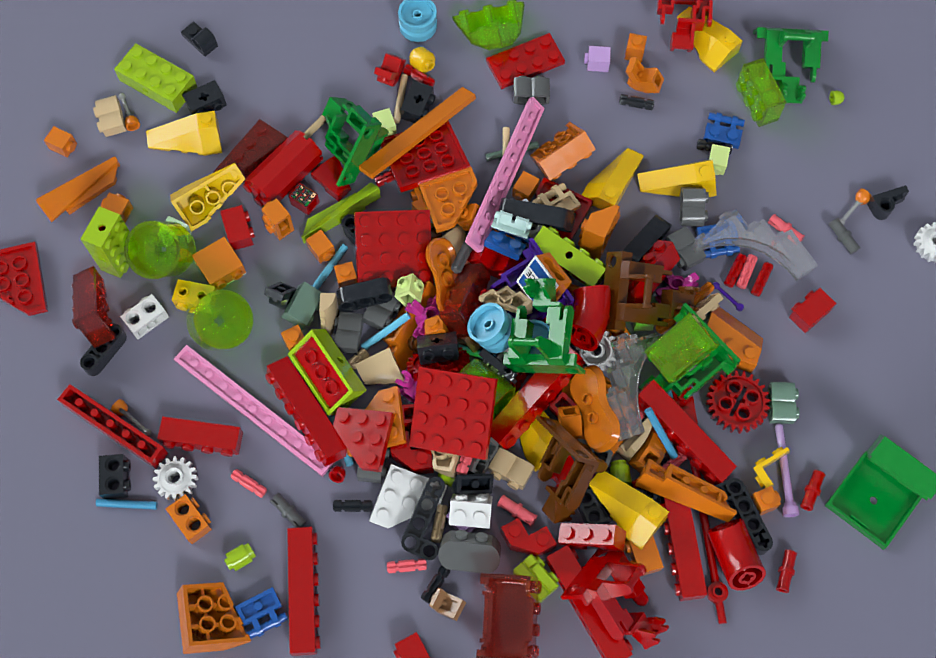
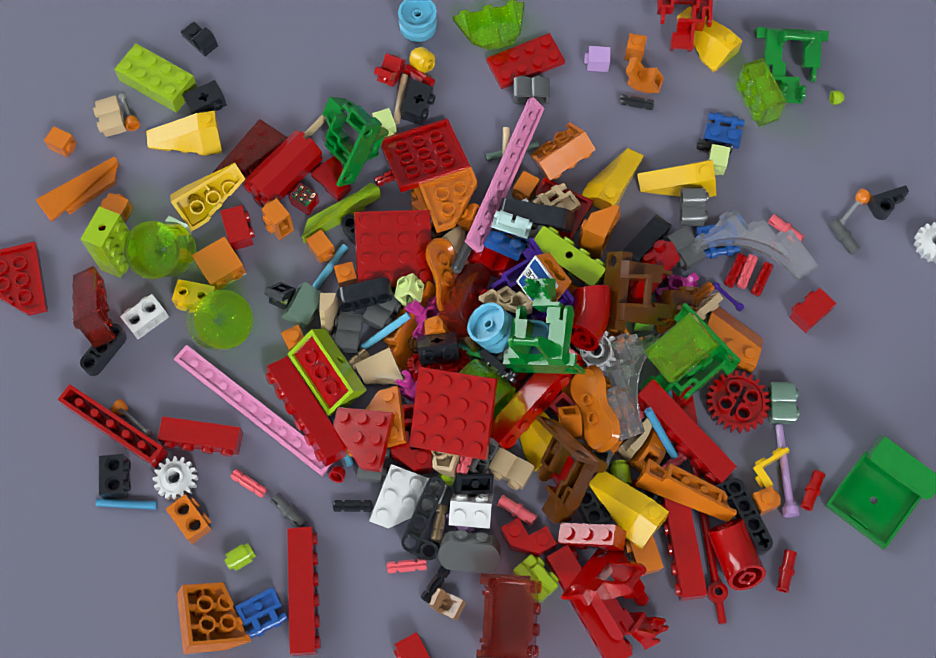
orange tile [359,87,476,179] -> none

